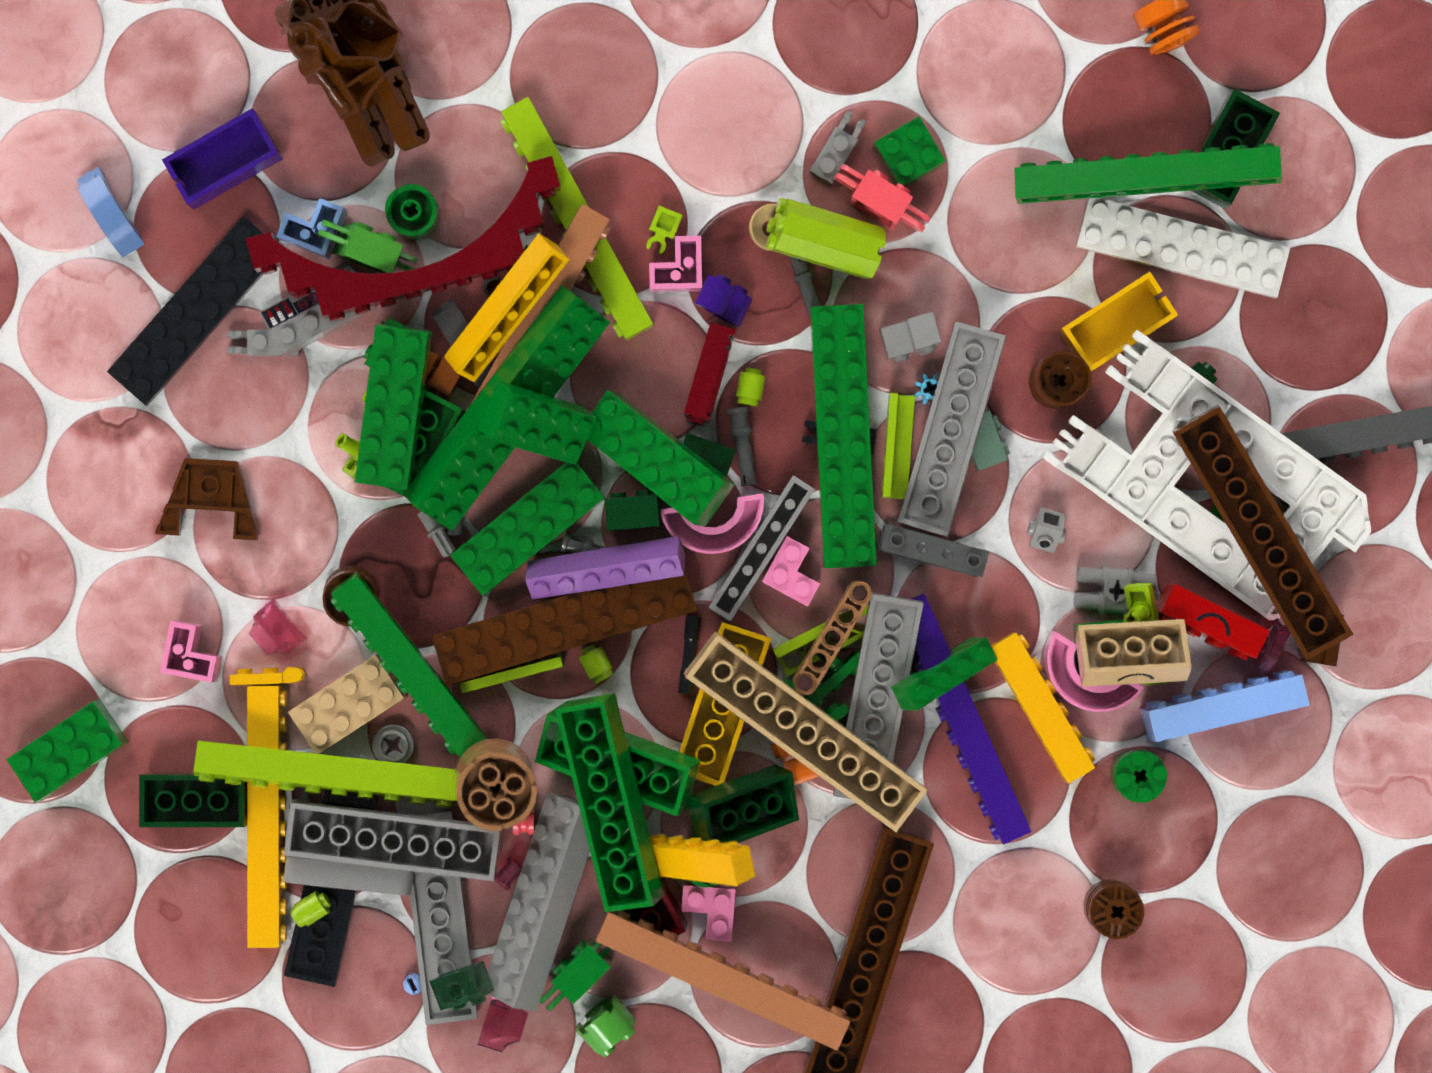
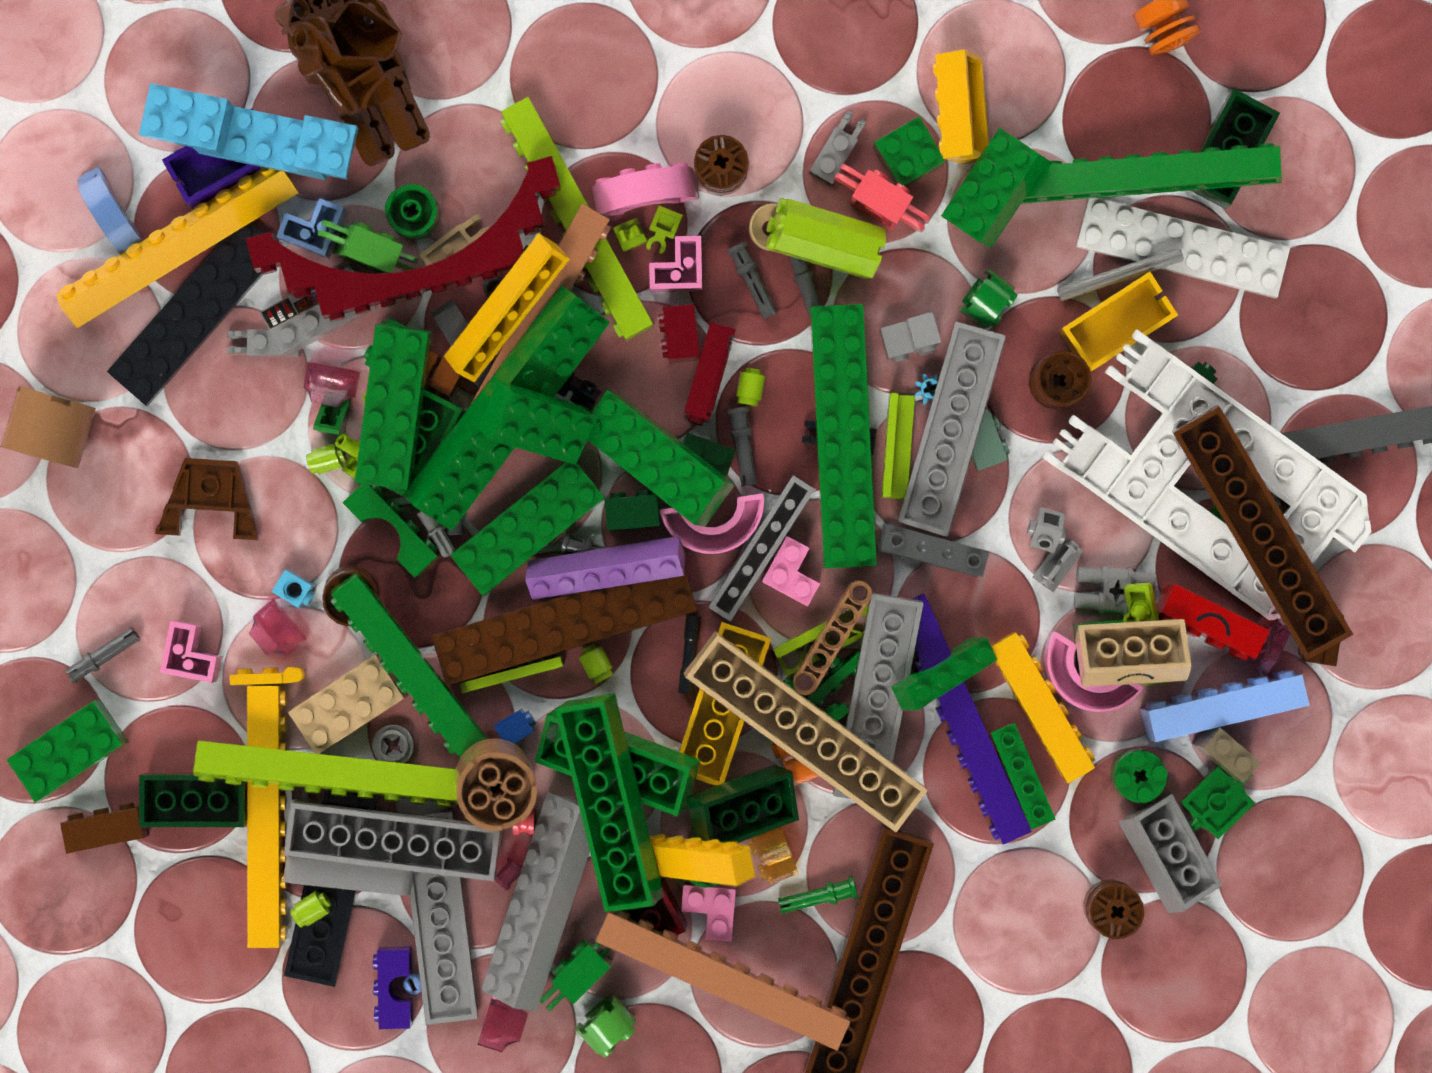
clear green brick [429,961,494,1011] -> none
dark purple brick [695,274,753,327] -> none
none -> medium nougat brick [1,386,96,468]
none -> yellow brick [56,167,298,328]
none -> reddish brown brick [60,802,149,854]
none -> dark grey pin [65,627,140,684]
none -> medium azure bracket [139,83,358,180]
none -> medium azure brick [271,570,315,608]
none -> clear pink slope [303,362,360,407]
none -> lime brick [306,443,347,475]
none -> green slope [313,392,351,435]
none -> green arch [342,484,440,578]
none -> dark purple arch [373,946,413,1029]
none -> tan hinge [419,214,489,265]
none -> blue brick [493,708,536,743]
none -> black hinge [557,372,602,410]
none -> bright pink brick [592,163,699,217]
none -> lime tile [613,217,647,252]
none -> dark red brick [658,304,700,364]
none -> reddish brown wheel [694,135,749,196]
none -> dark grey pin [726,241,778,320]
none -> clear yellow brick [748,827,799,885]
none -> green pin [778,876,858,914]
none -> yellow piece [933,49,989,164]
none -> green brick [941,128,1049,249]
none -> green brick [958,269,1018,329]
none -> green plate [990,722,1056,830]
none -> light grey hinge [1032,537,1084,592]
none -> light grey axle [1057,248,1184,301]
none -> light grey slope [1118,794,1222,913]
none -> green plate [1180,765,1255,839]
none -> dark tan brick [1192,727,1261,783]

